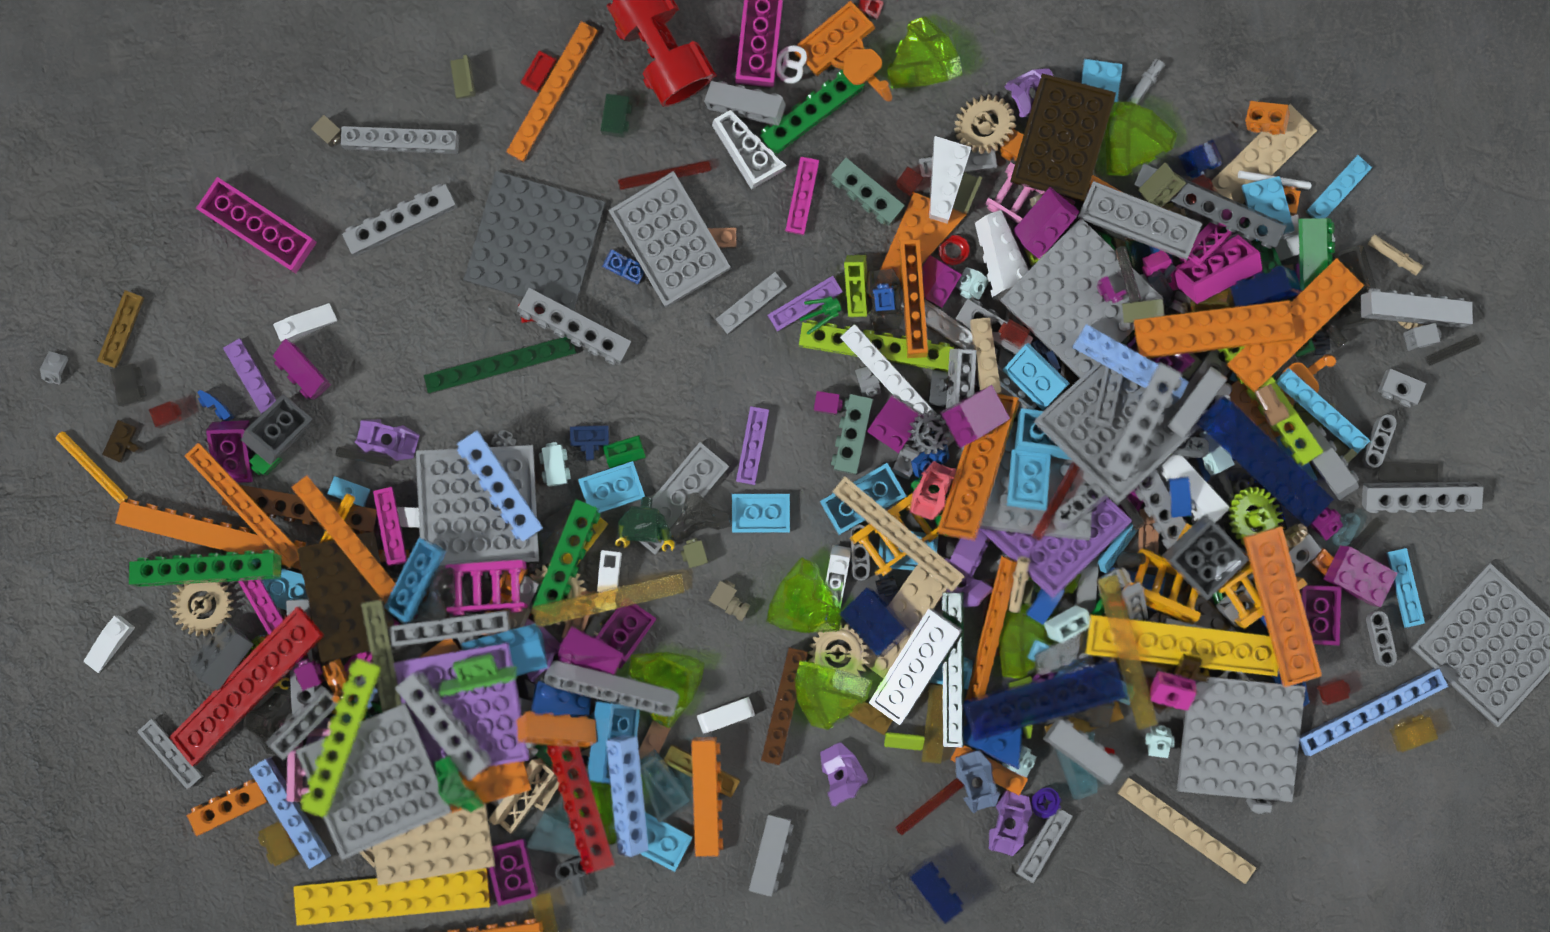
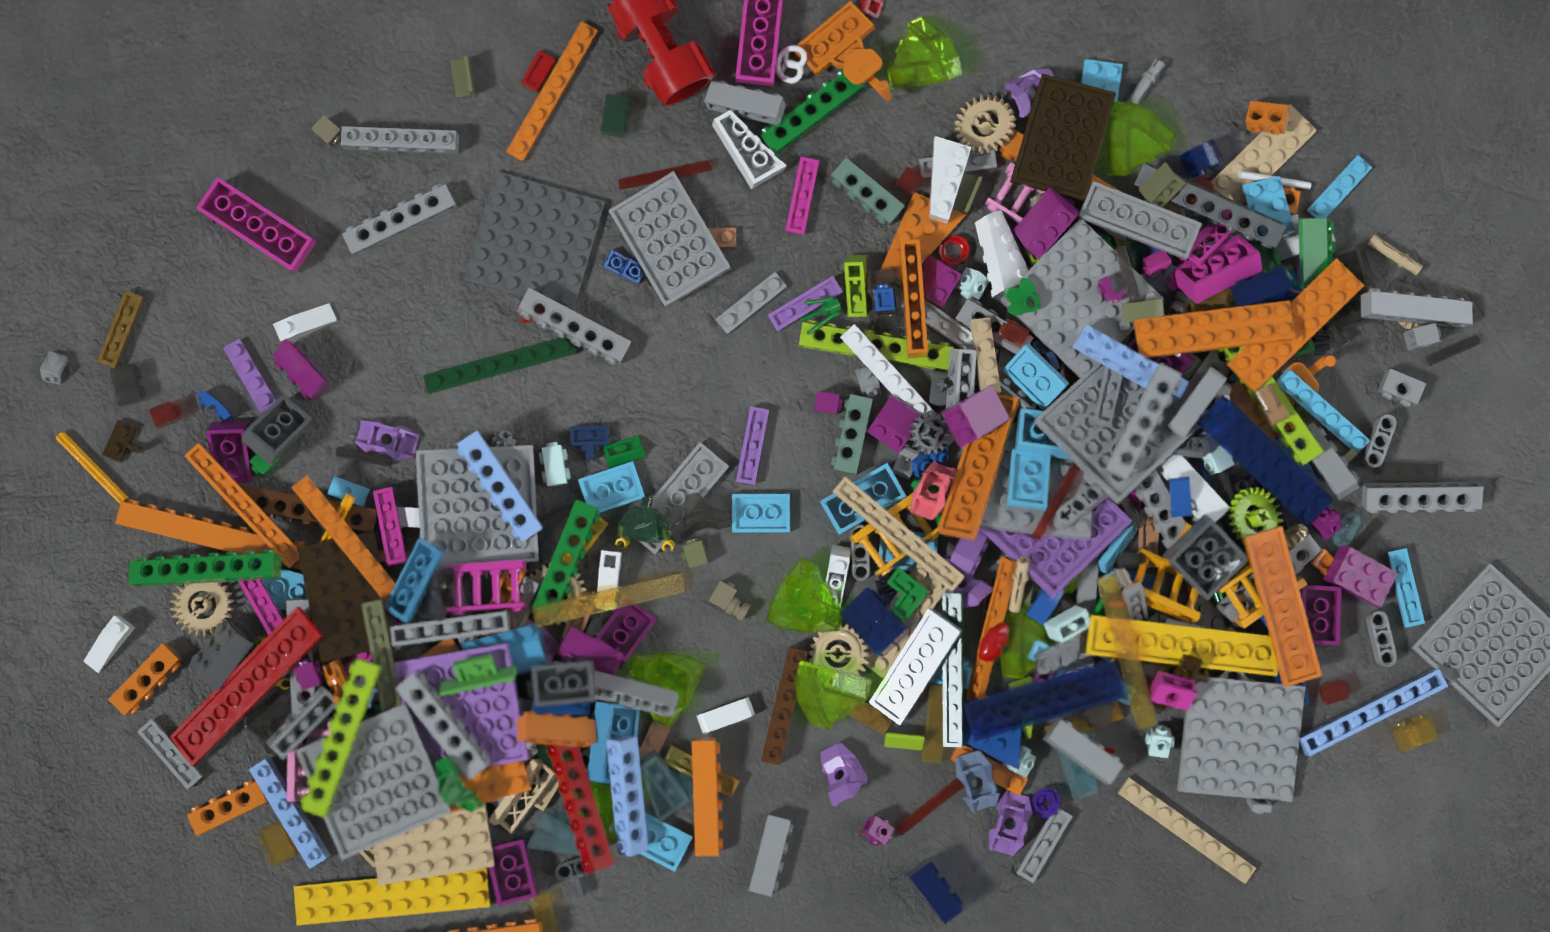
none -> orange brick [108,643,183,716]
none -> dark grey brick [532,660,597,706]
none -> magenta brick [860,816,895,847]
none -> green plate [887,567,930,622]
none -> red arm [978,622,1009,662]
none -> green plate [1004,277,1041,316]

